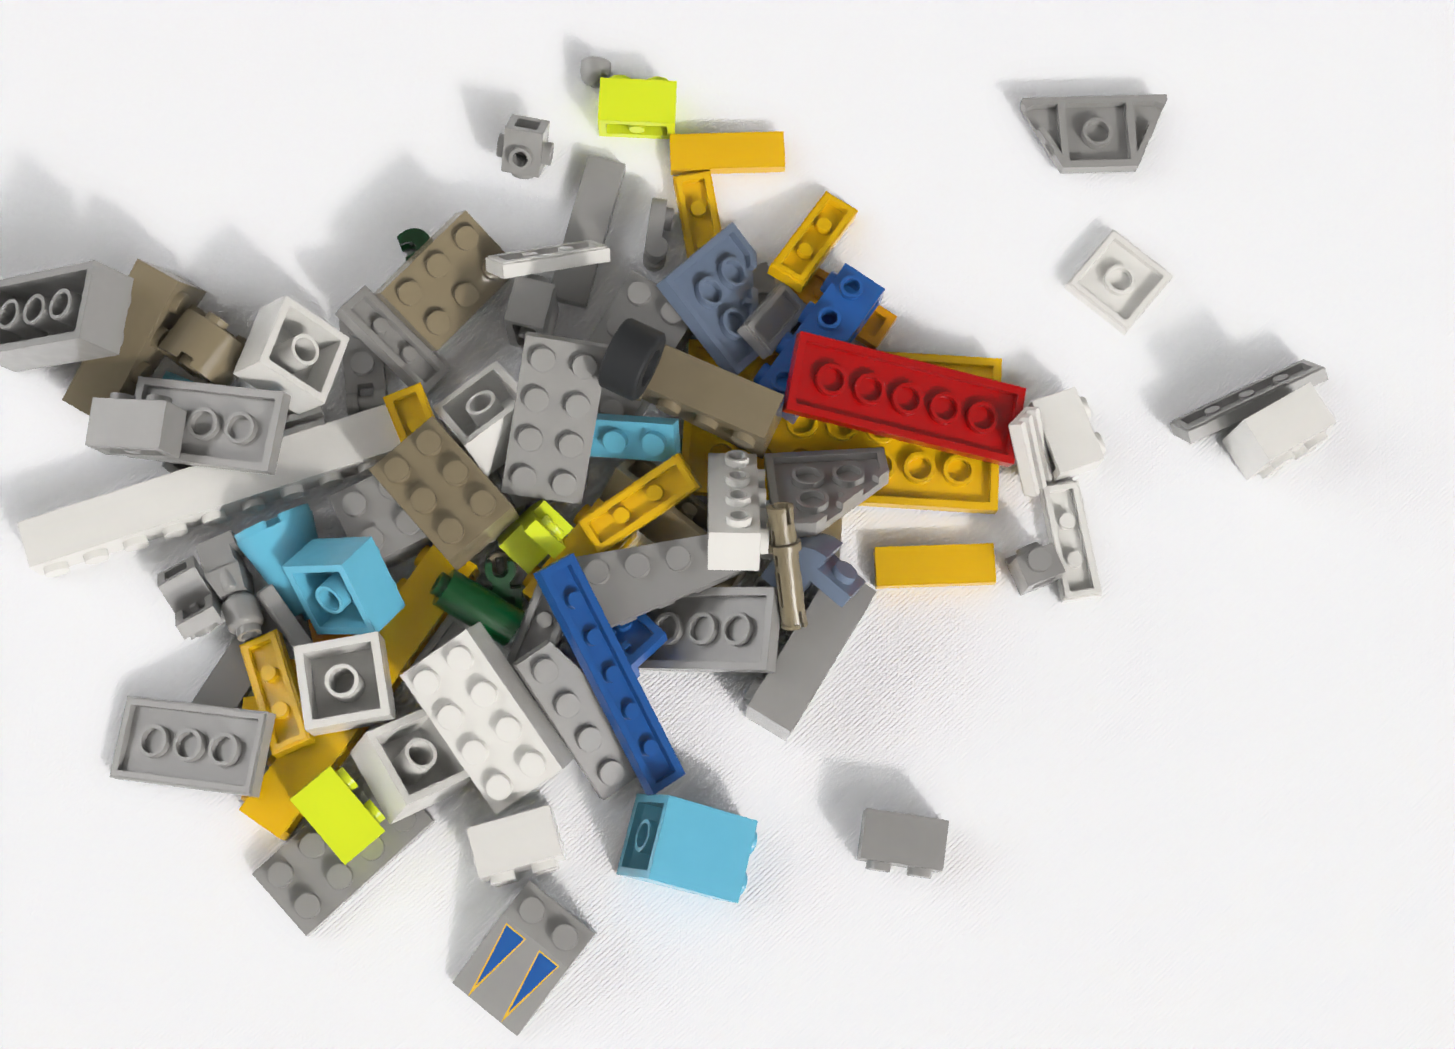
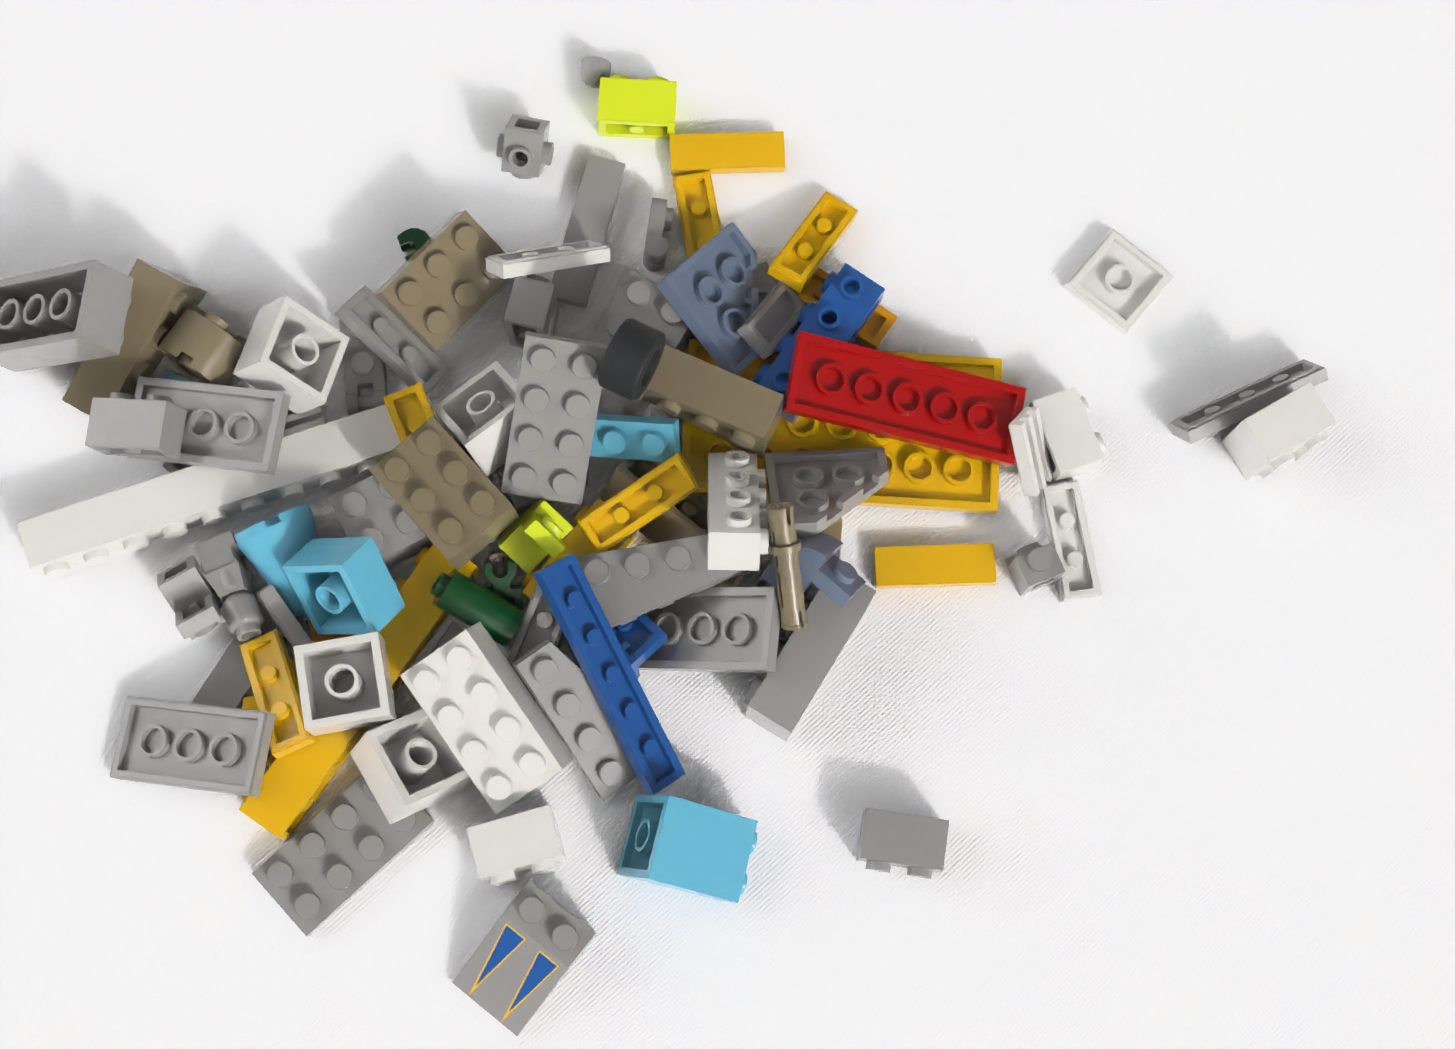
neon yellow brick [290,766,385,865] -> none
light grey wing [1020,94,1168,174] -> none

